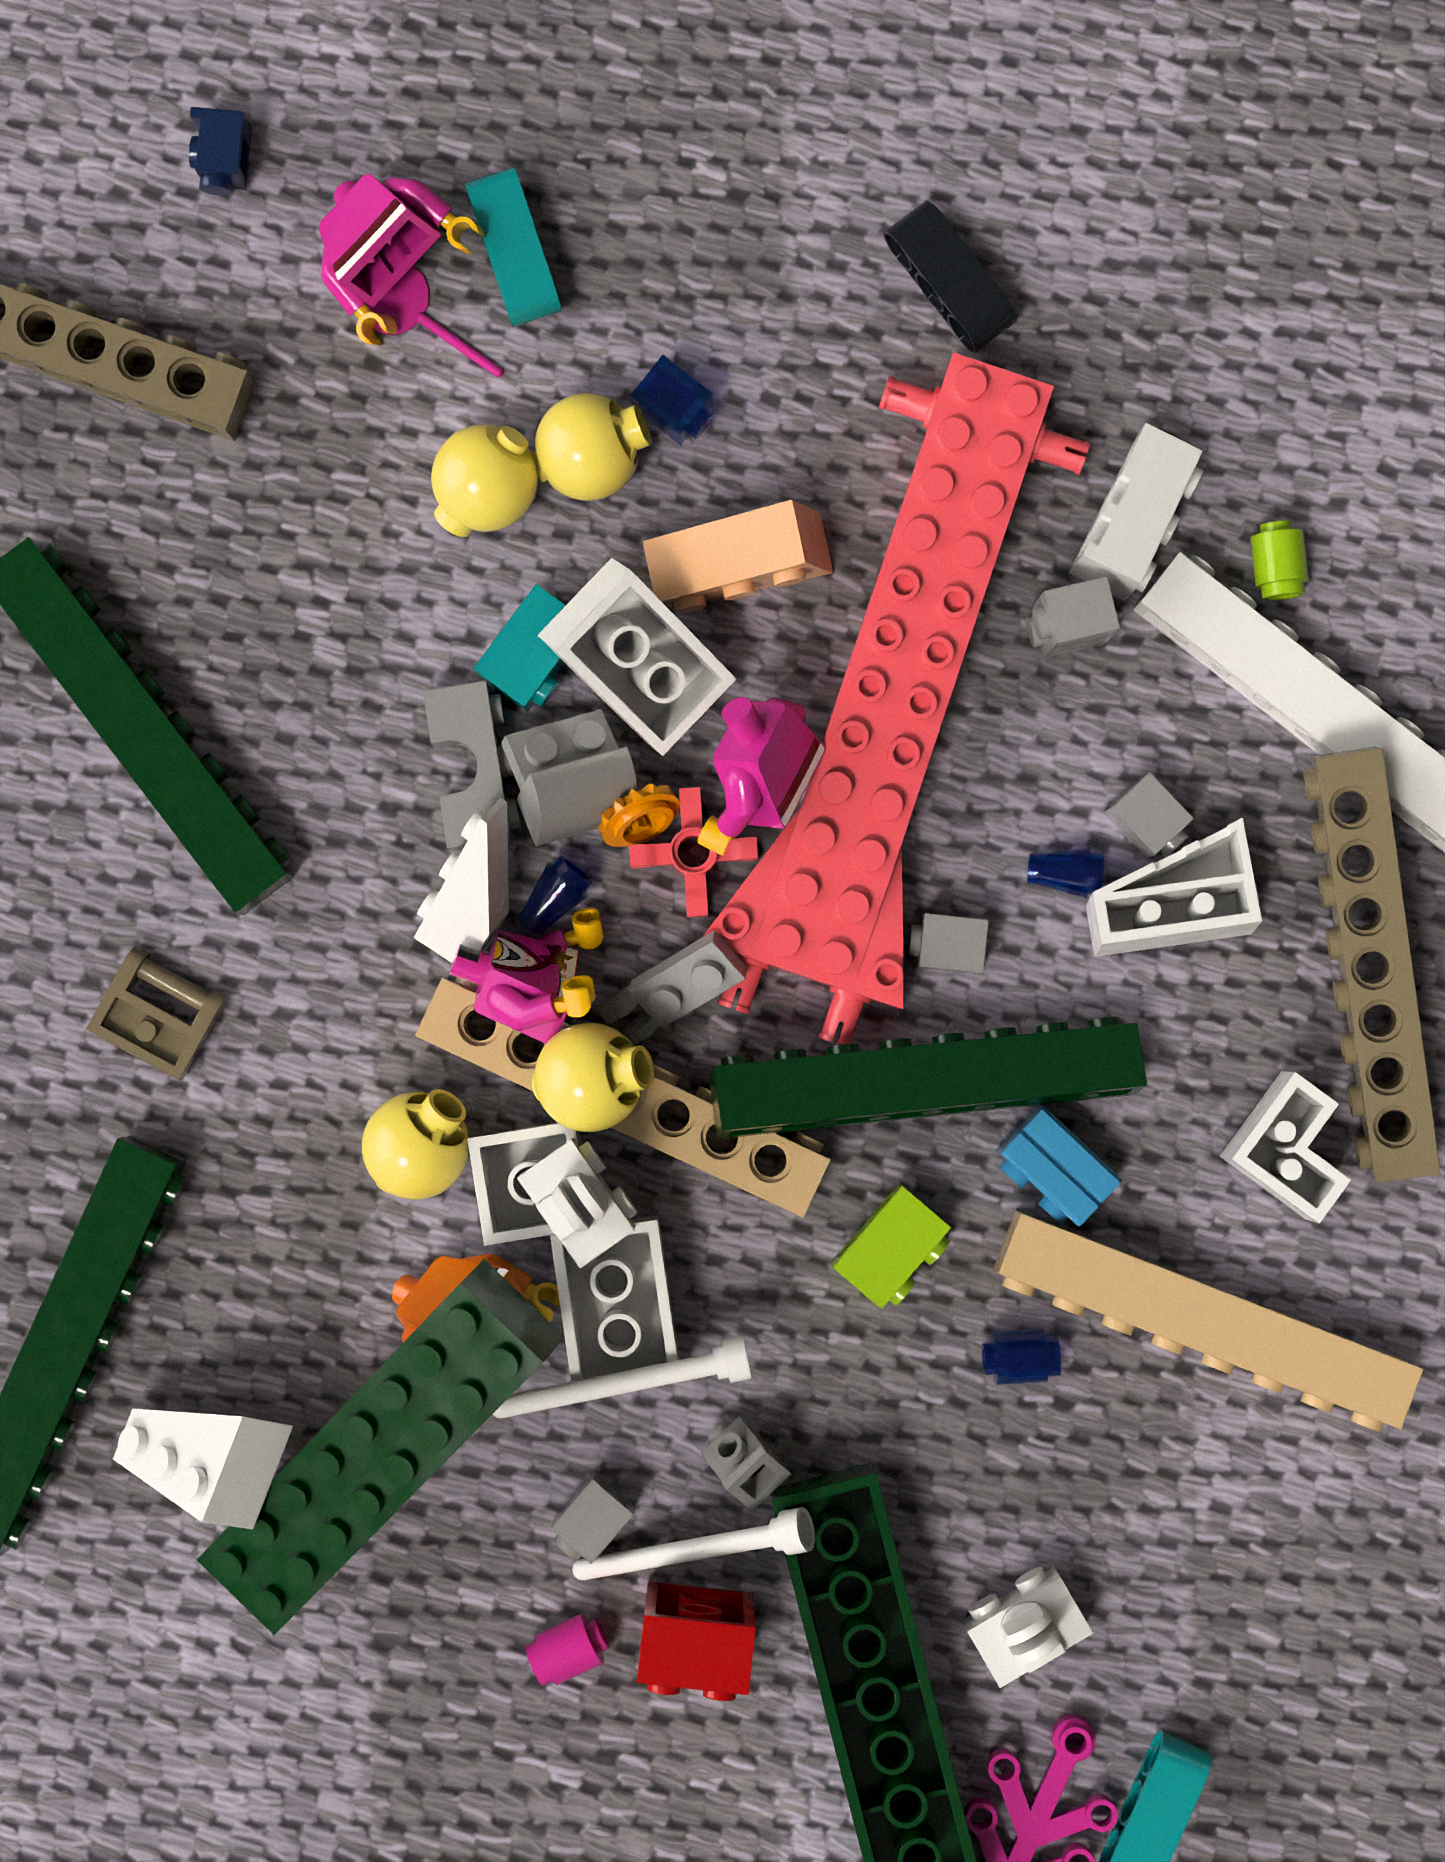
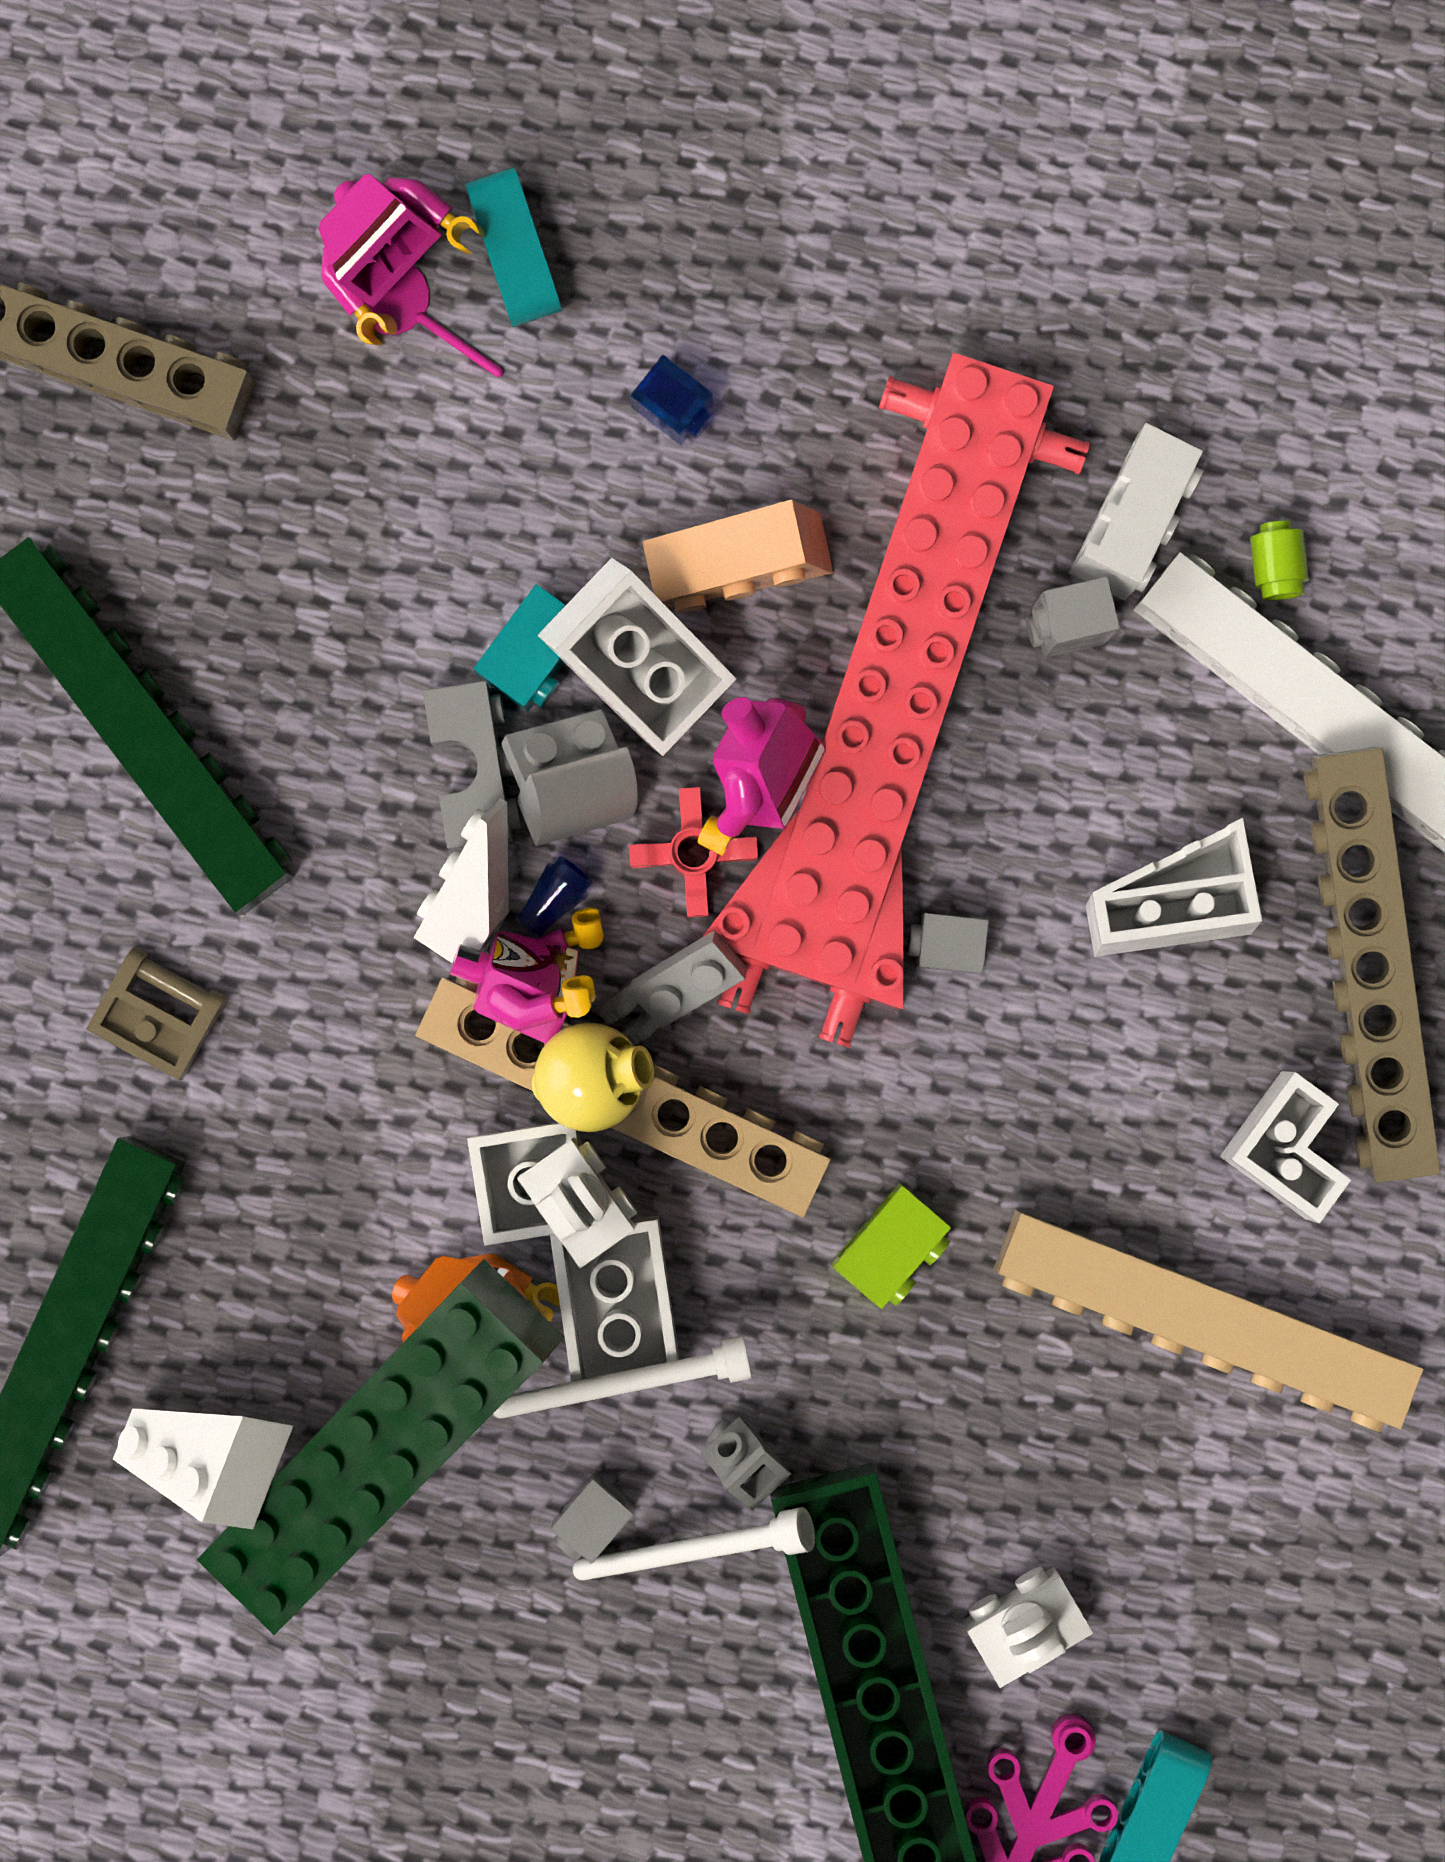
dark blue brick [189,107,252,196] -> none
light yellow brick [362,1089,469,1200] -> none
light yellow brick [431,424,538,537] -> none
dark pink brick [525,1613,609,1686] -> none
light yellow brick [531,393,652,501] -> none
light orange gear [598,784,680,847] -> none
red brick [636,1581,756,1701] -> none
dark green brick [709,1017,1147,1139] -> none
black beam [883,200,1017,353] -> none
clear blue brick [982,1328,1061,1385] -> none
dark azure brick [996,1105,1122,1227] -> none
clear blue cone [1027,847,1105,899] -> none
light grey brick [1104,772,1194,858] -> none

